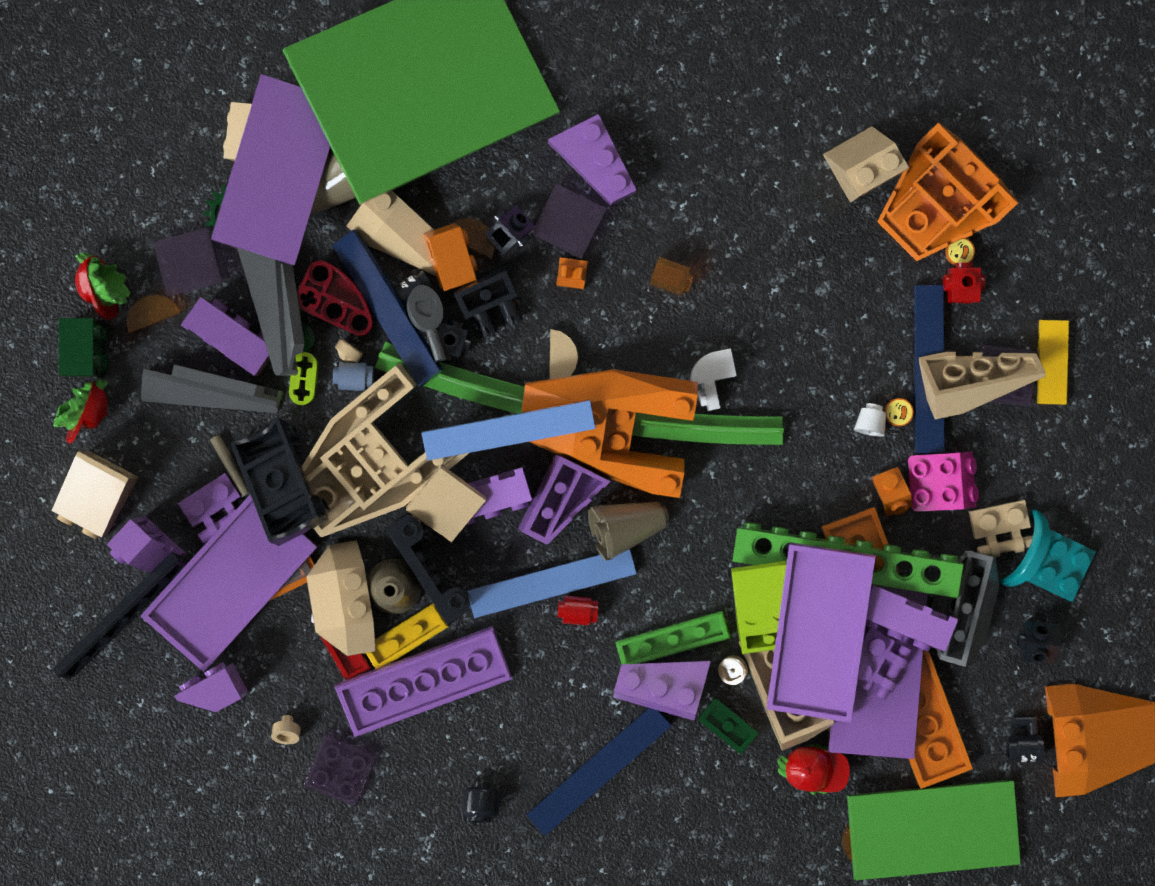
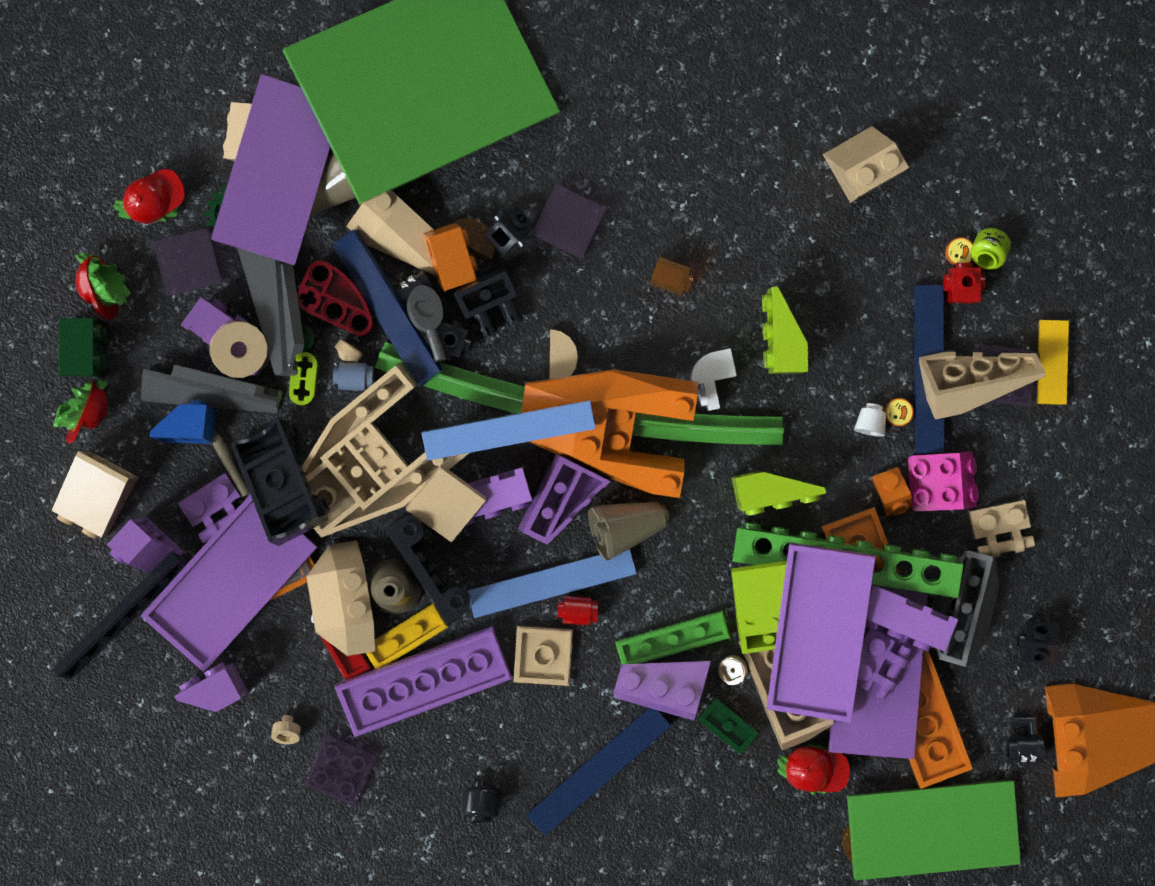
clear orange tile [127,295,182,334] -> none
medium lavender wedge [548,114,636,206] -> none
orange tile [556,257,588,290] -> none
orange wedge [877,122,1018,261] -> none
teal piece [999,509,1096,602] -> none
none -> red hair [113,169,185,224]
none -> blue slope [150,400,216,444]
none -> tan tile [209,321,267,378]
none -> tan tile [514,626,573,686]
none -> lime slope [731,471,826,515]
none -> lime slope [762,287,808,374]
none -> lime head [971,228,1011,270]

